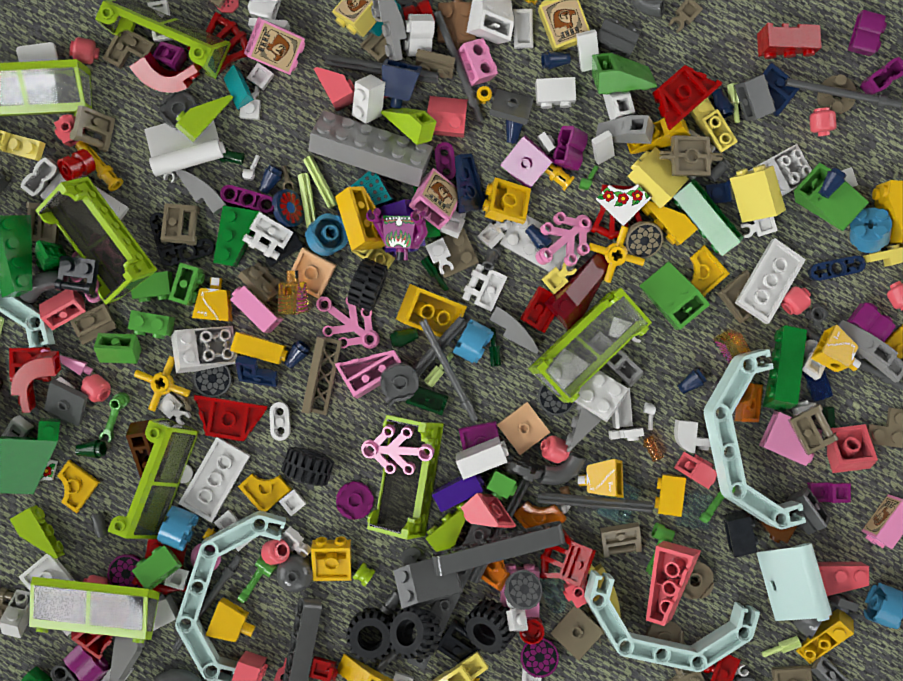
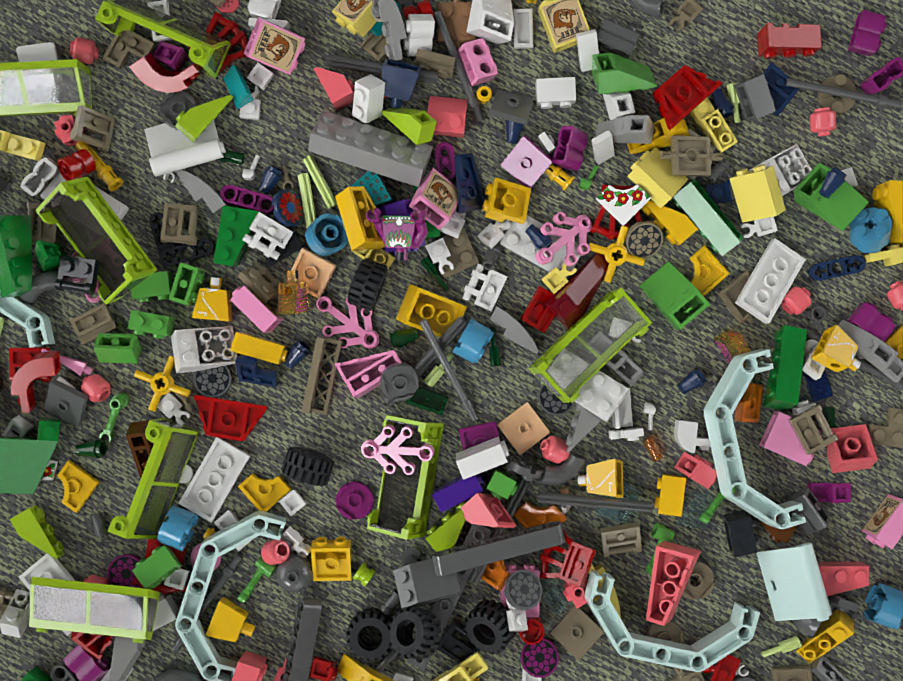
coral brick [39,289,86,330] -> none
white plate [270,402,291,441] -> none
dark blue cone [541,50,571,70] -> none

